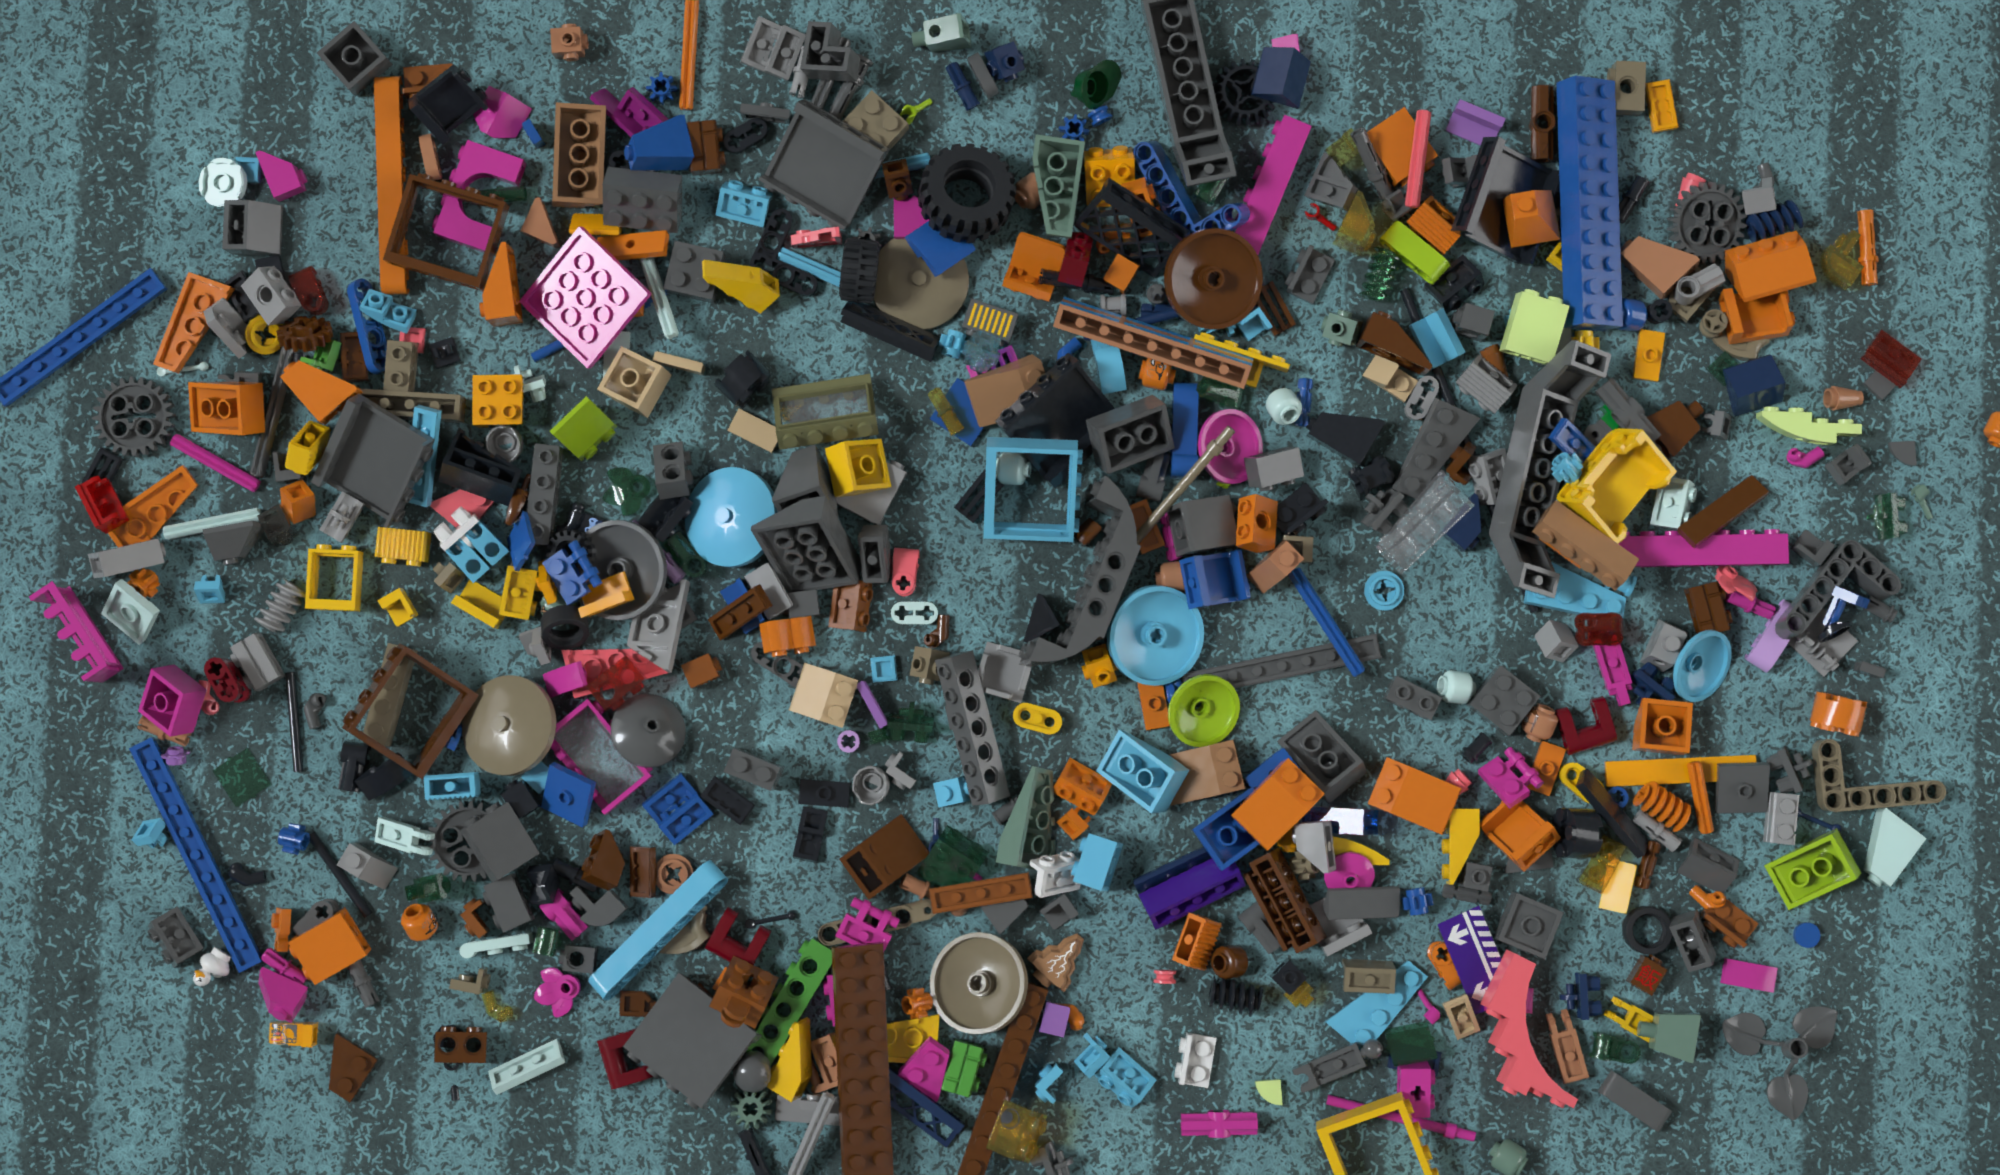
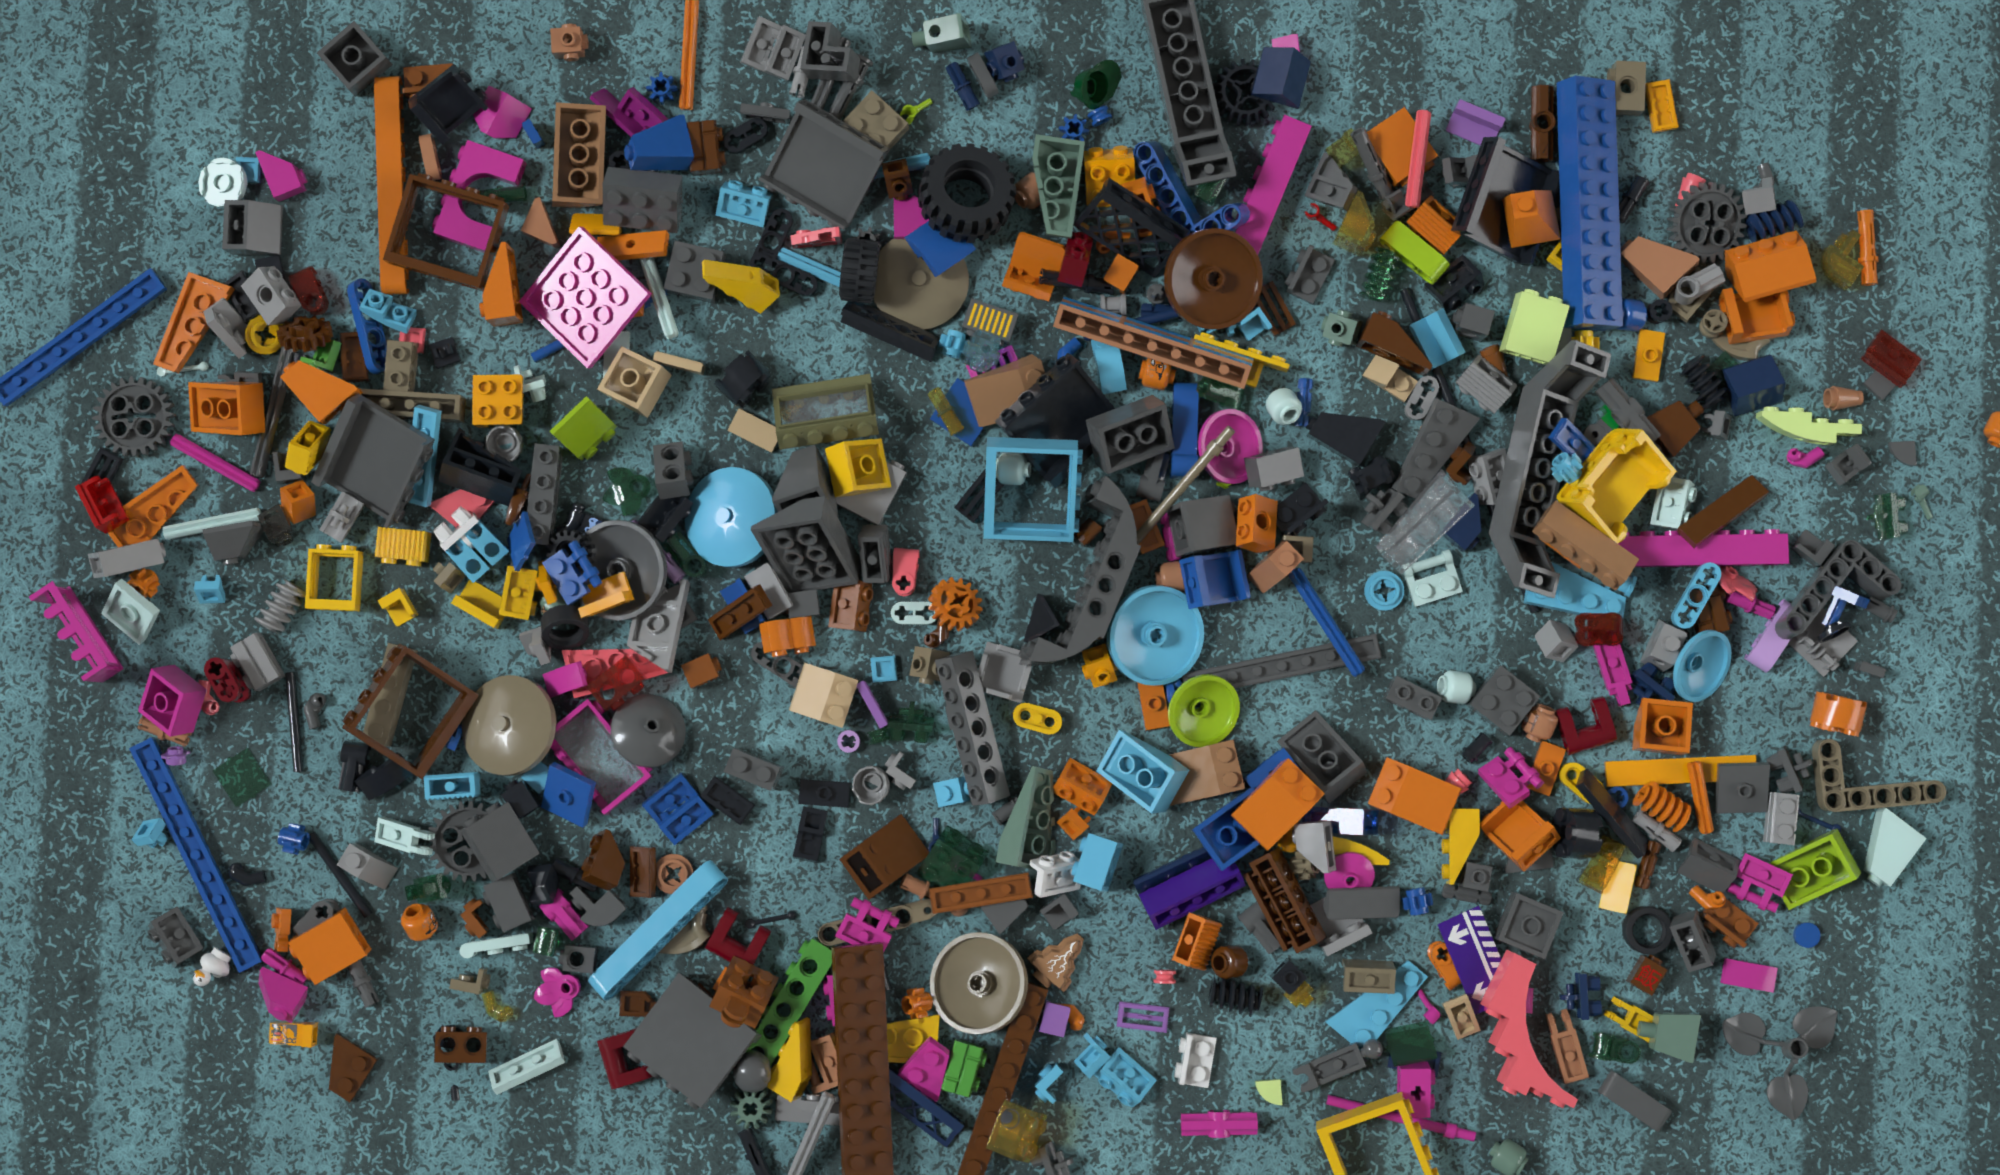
none -> orange gear [928,577,983,632]
none -> medium lavender tile [1116,1001,1169,1033]
none -> light aqua plate [1401,549,1463,607]
none -> medium azure beam [1671,562,1721,629]
none -> black piece [1679,353,1727,410]
none -> dark pink plate [1728,853,1793,913]

